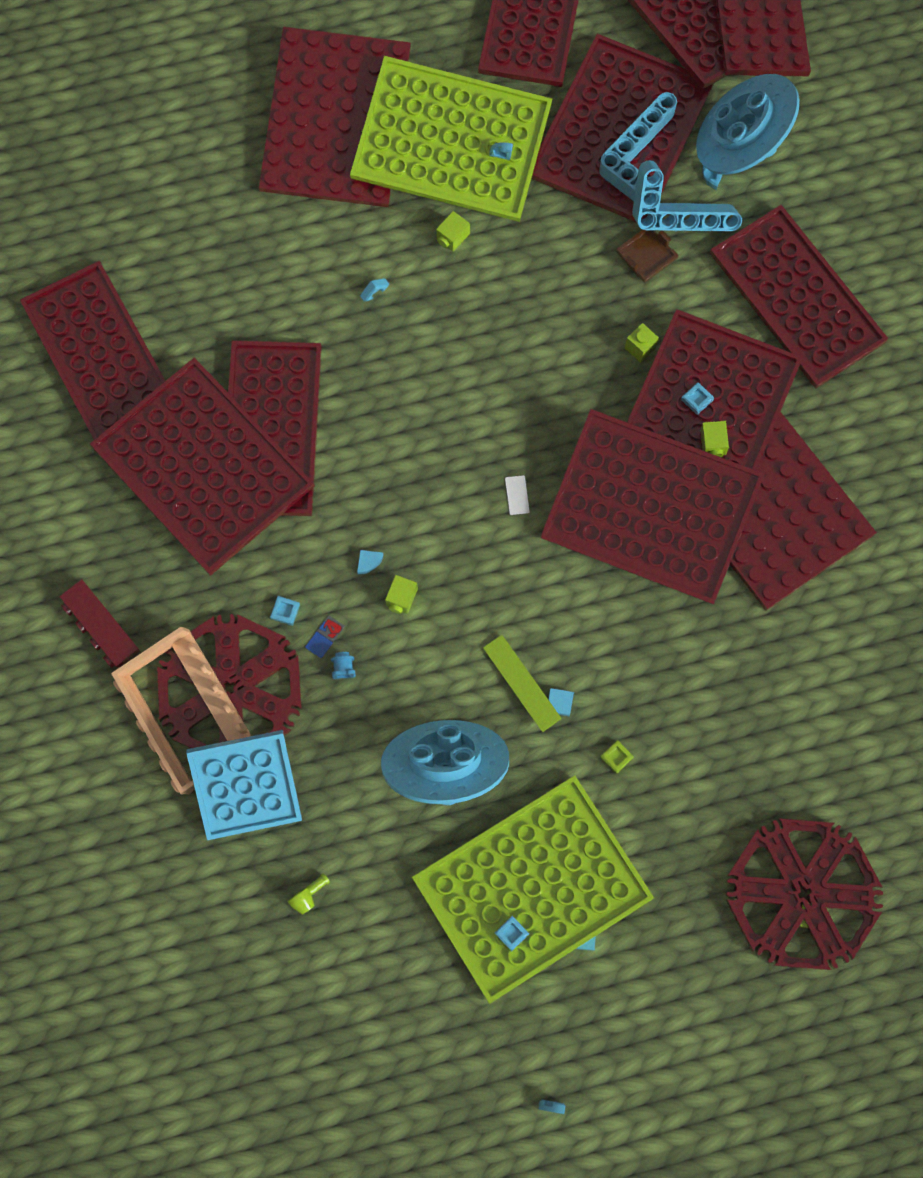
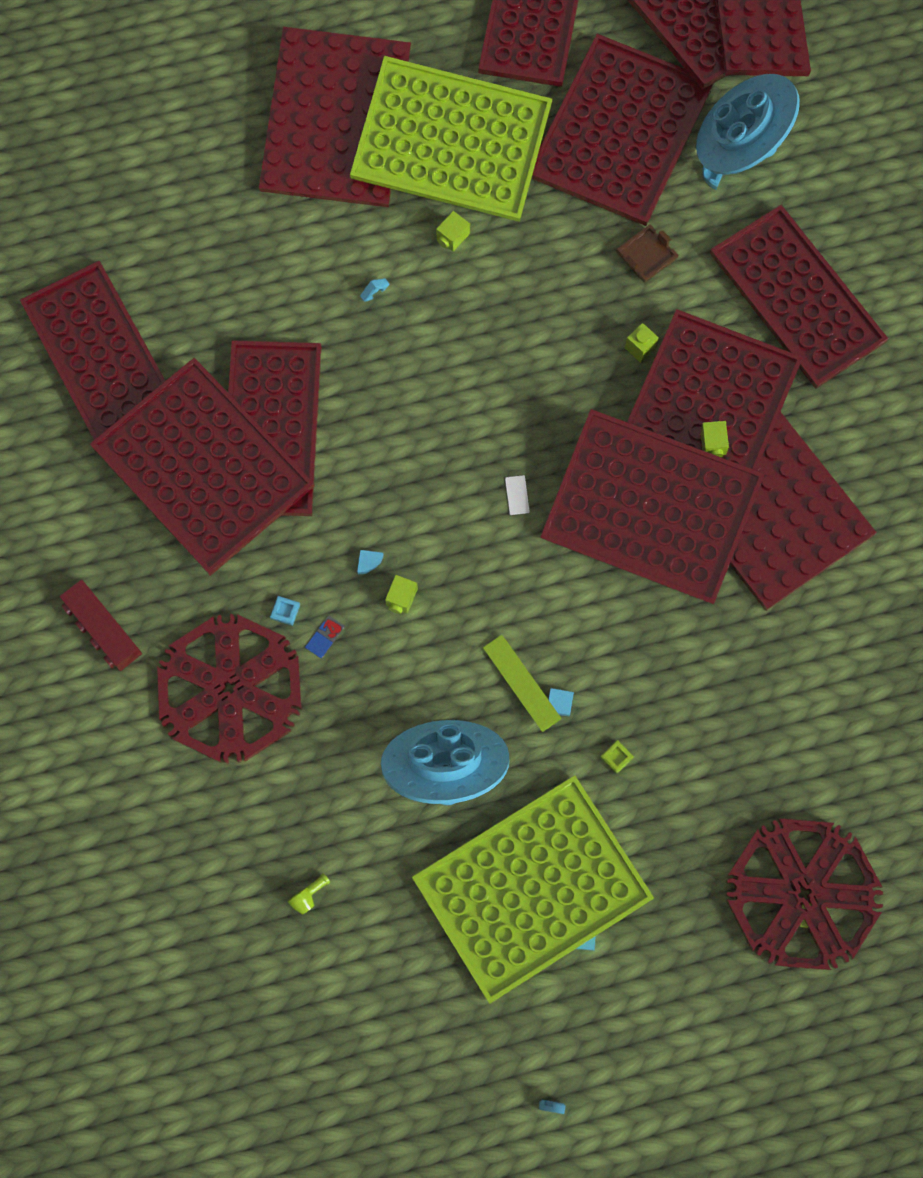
light nougat window [111,627,251,795] -> none
medium azure plate [186,730,302,840] -> none
dark azure brick [331,652,356,679] -> none
medium azure tile [489,143,513,160] -> none
medium azure tile [494,916,529,952] -> none
medium azure beam [599,92,677,201] -> none
medium azure beam [633,160,742,231] -> none
medium azure tile [681,383,714,415] -> none

